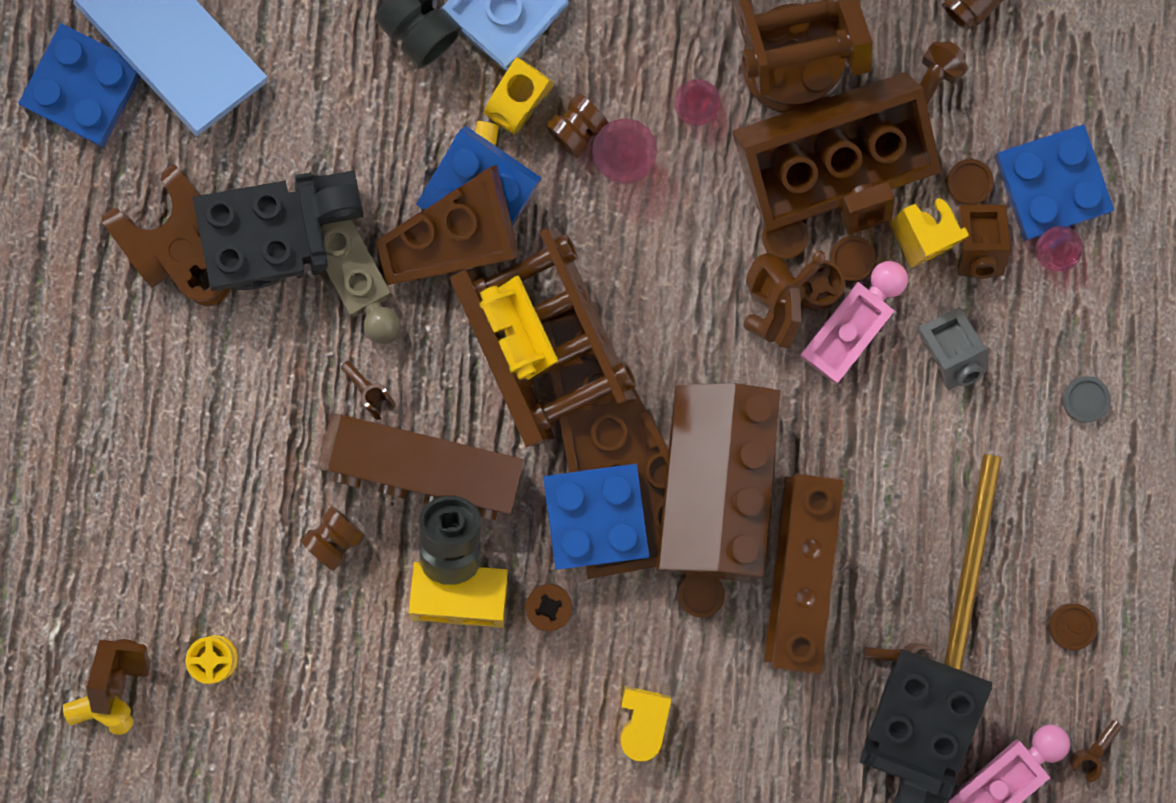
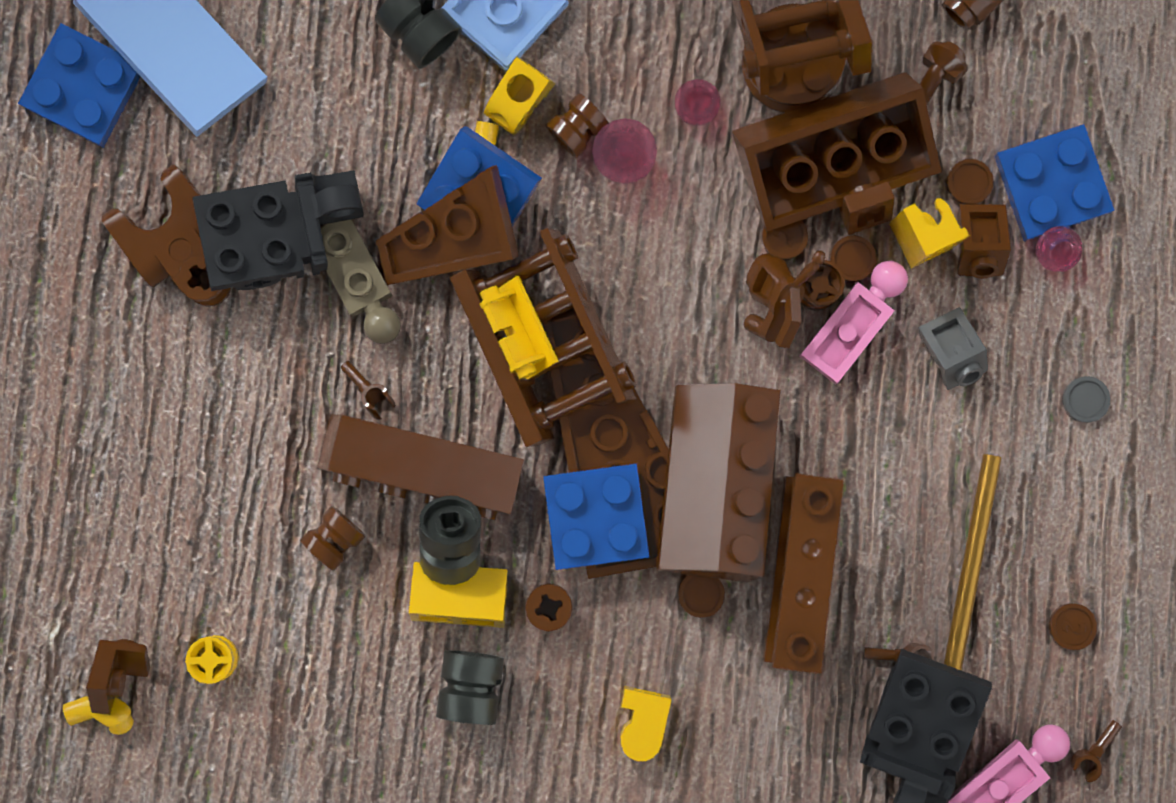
none -> pearl dark grey wheel [436,650,504,725]

